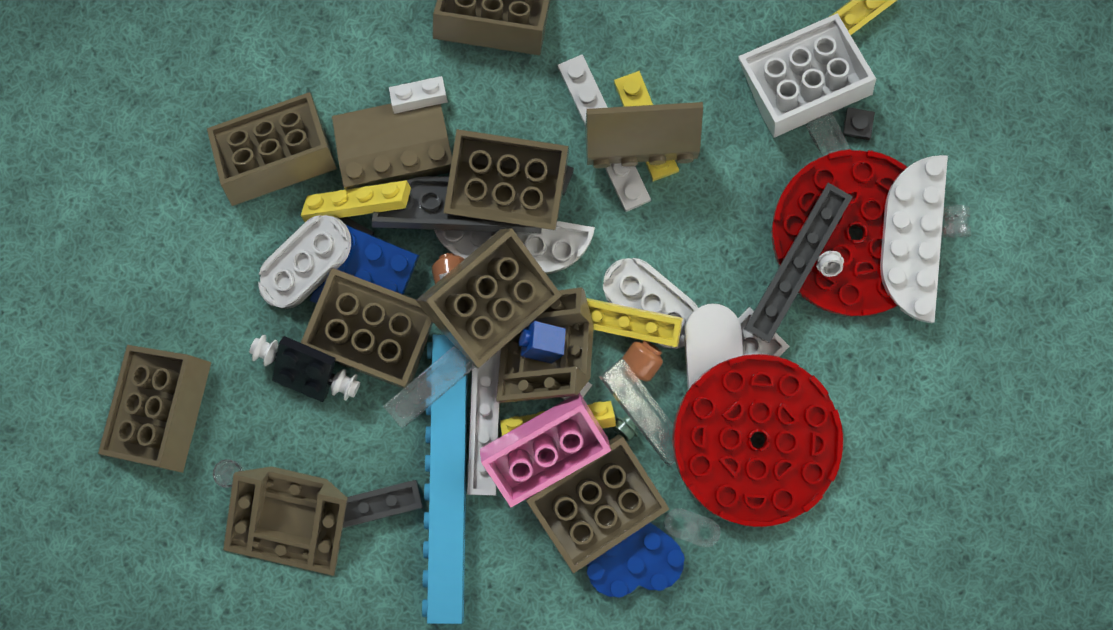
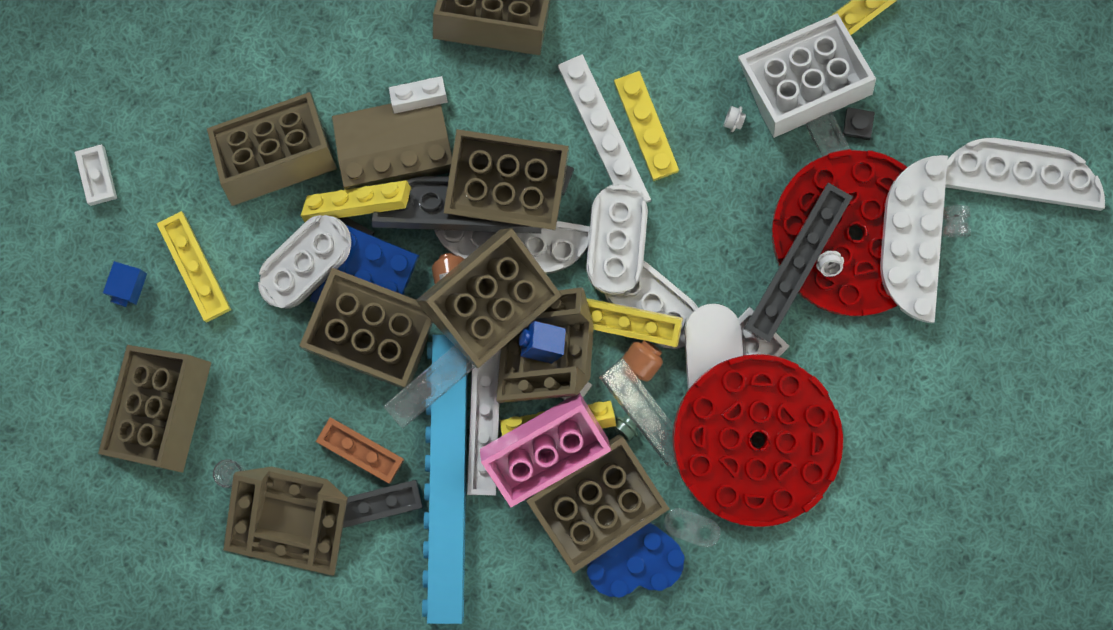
black plate [249,335,360,402] -> none
dark tan slope [585,102,703,168] -> none
none -> white plate [75,144,117,206]
none -> blue brick [103,261,147,307]
none -> light yellow plate [157,211,231,323]
none -> nougat plate [316,417,405,484]
none -> white tile [586,184,648,295]
none -> white plate [723,106,746,132]
none -> white plate [945,138,1105,211]

